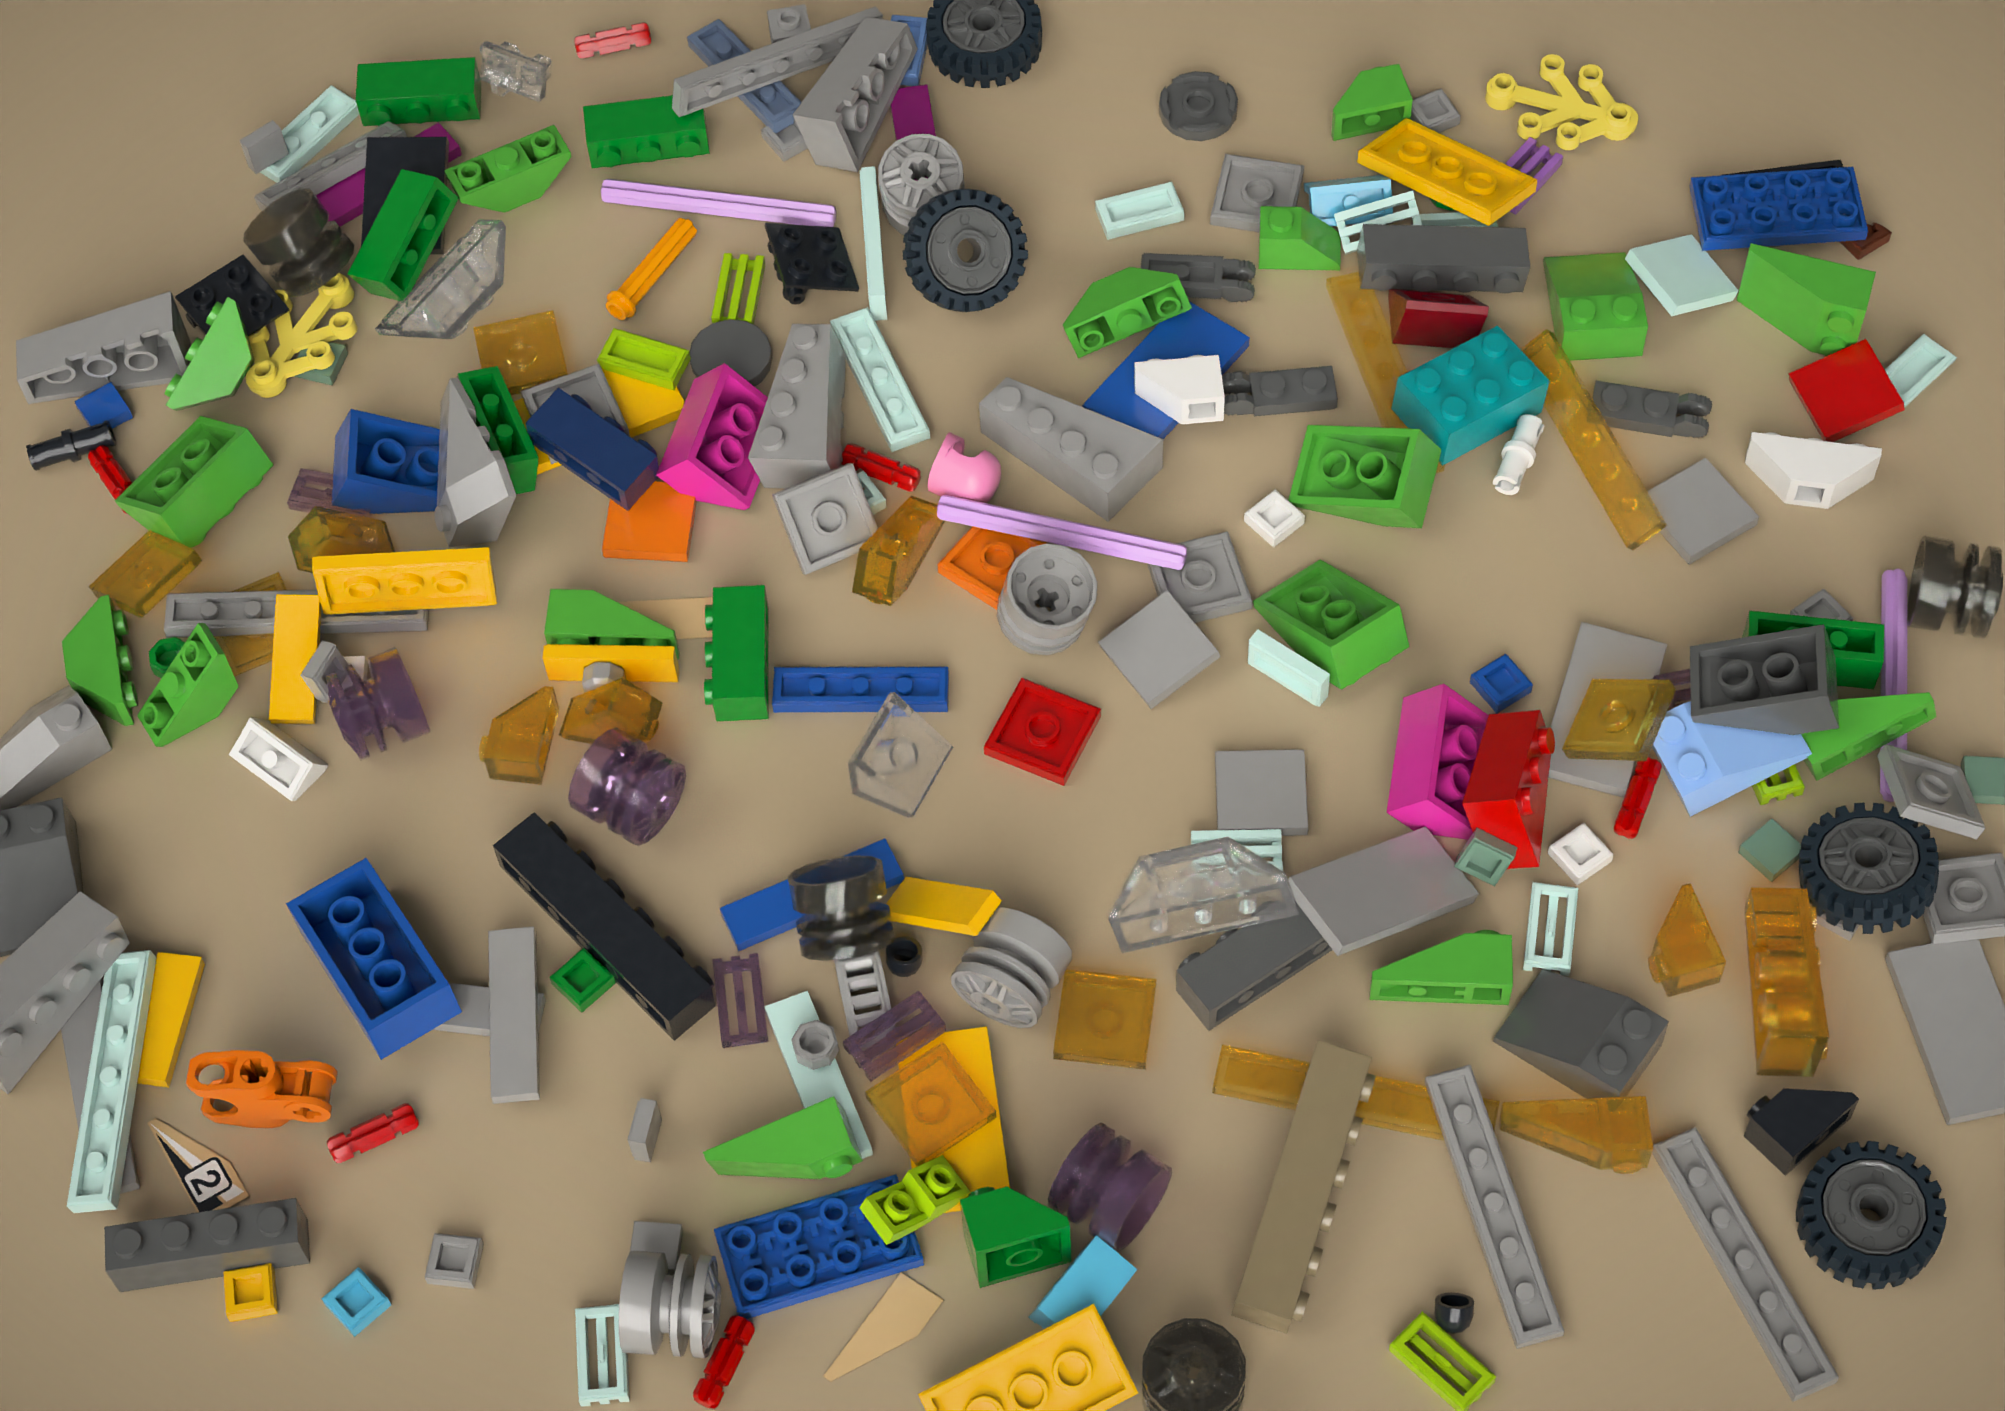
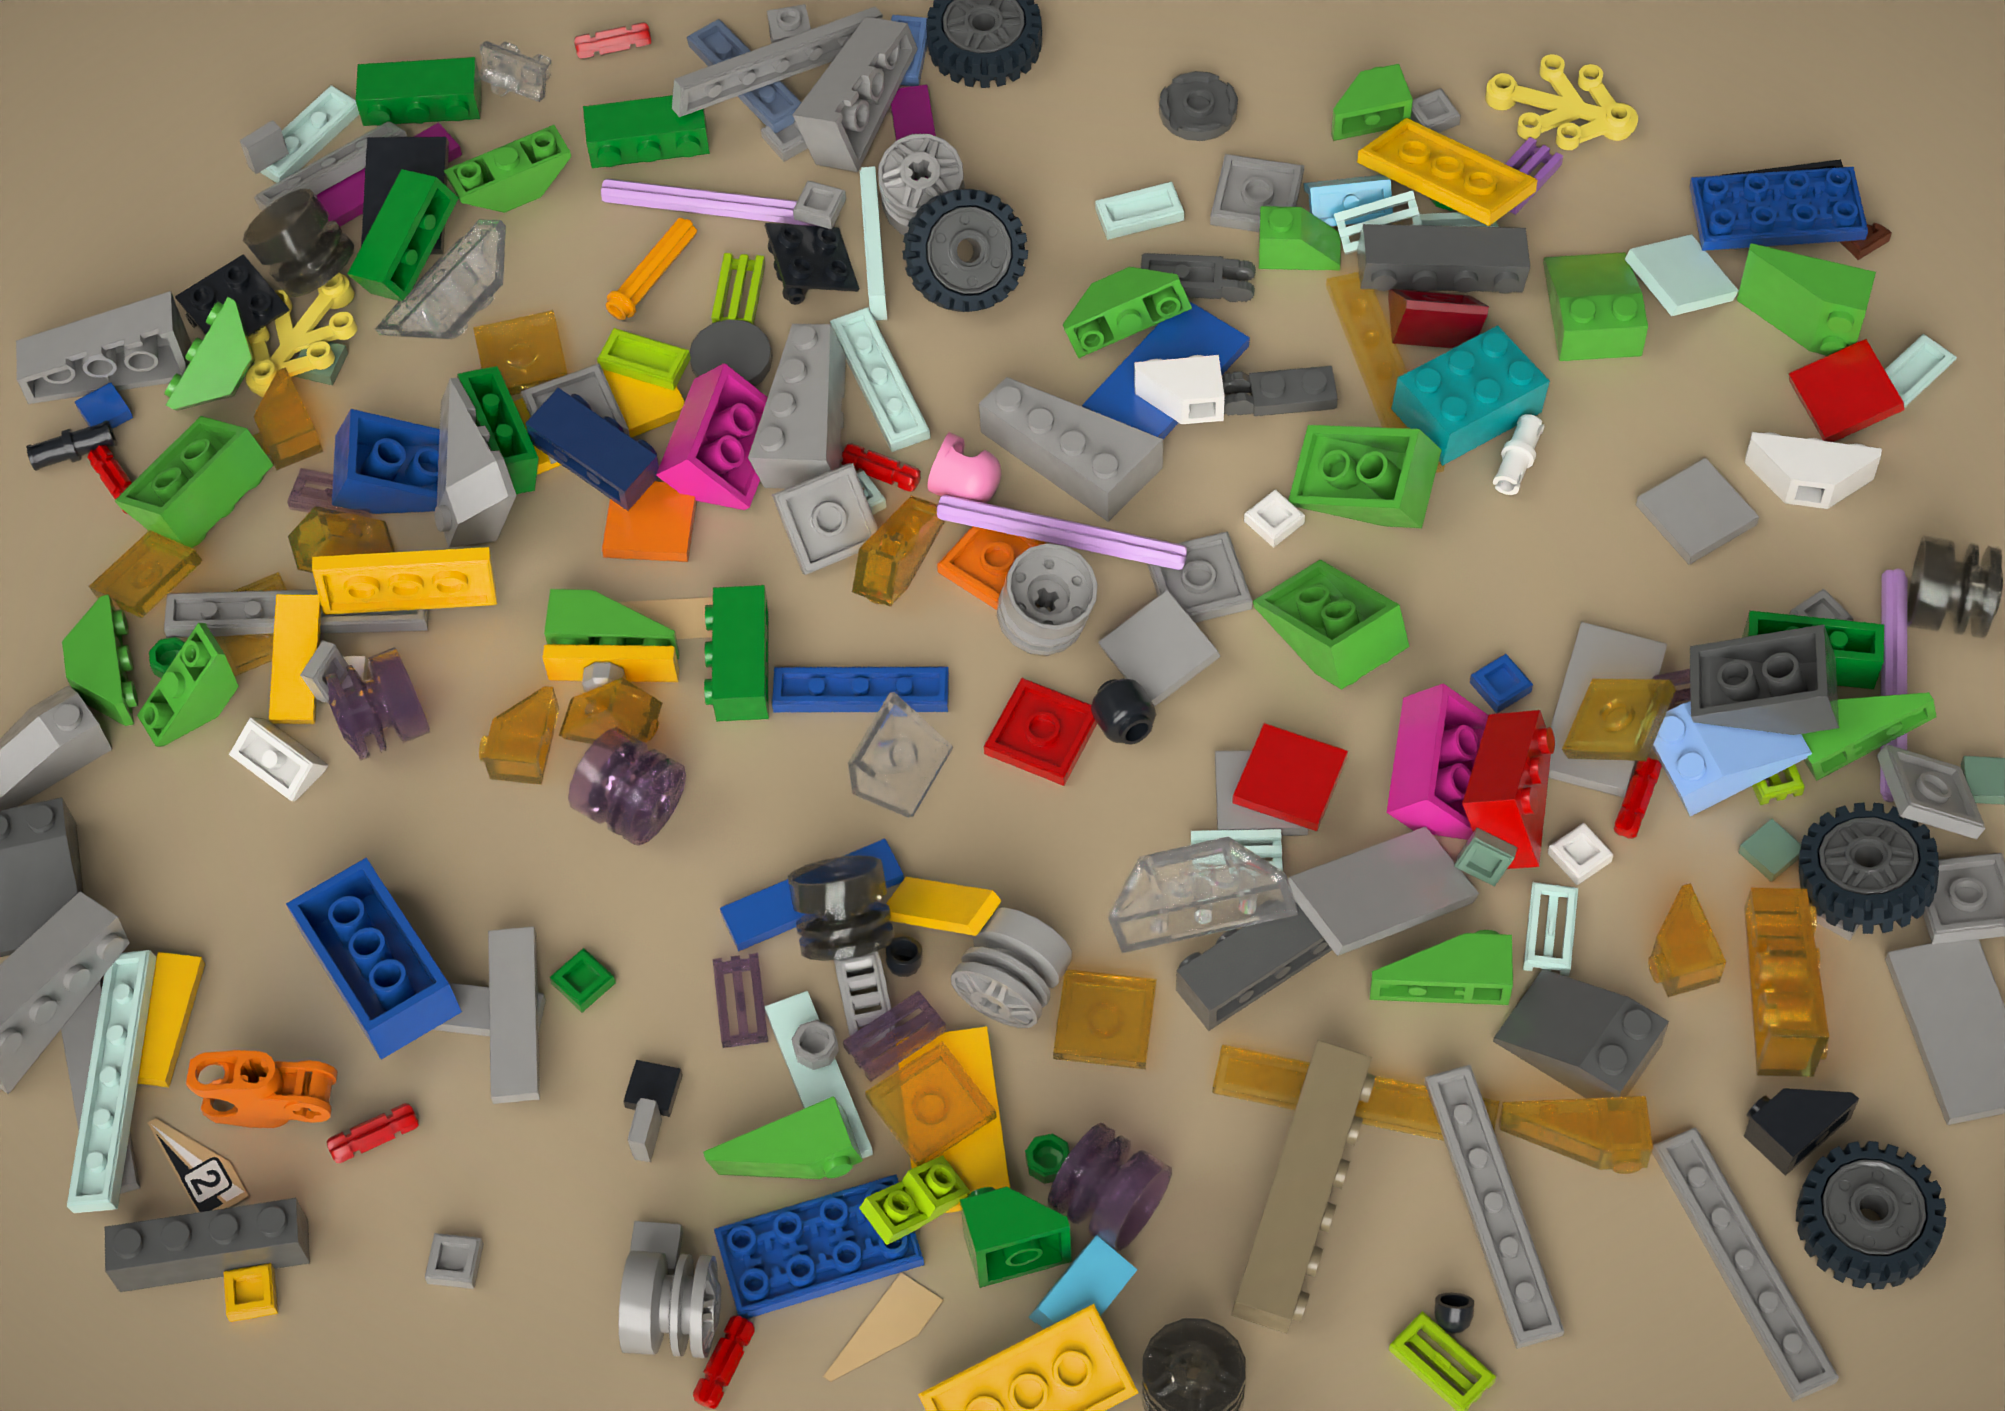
medium azure tile [321,1267,391,1337] -> none
black brick [493,812,716,1041] -> none
light aqua tile [575,1304,630,1407] -> none
light aqua tile [1248,629,1330,707] -> none
clear yellow tile [1520,329,1667,550] -> none
dark grey hinge [1588,380,1712,438] -> none
none -> clear yellow slope [252,367,323,471]
none -> black tile [623,1060,683,1117]
none -> light grey tile [793,180,846,229]
none -> green tile [1025,1133,1072,1184]
none -> black head [1091,678,1156,745]
none -> red tile [1232,723,1348,832]

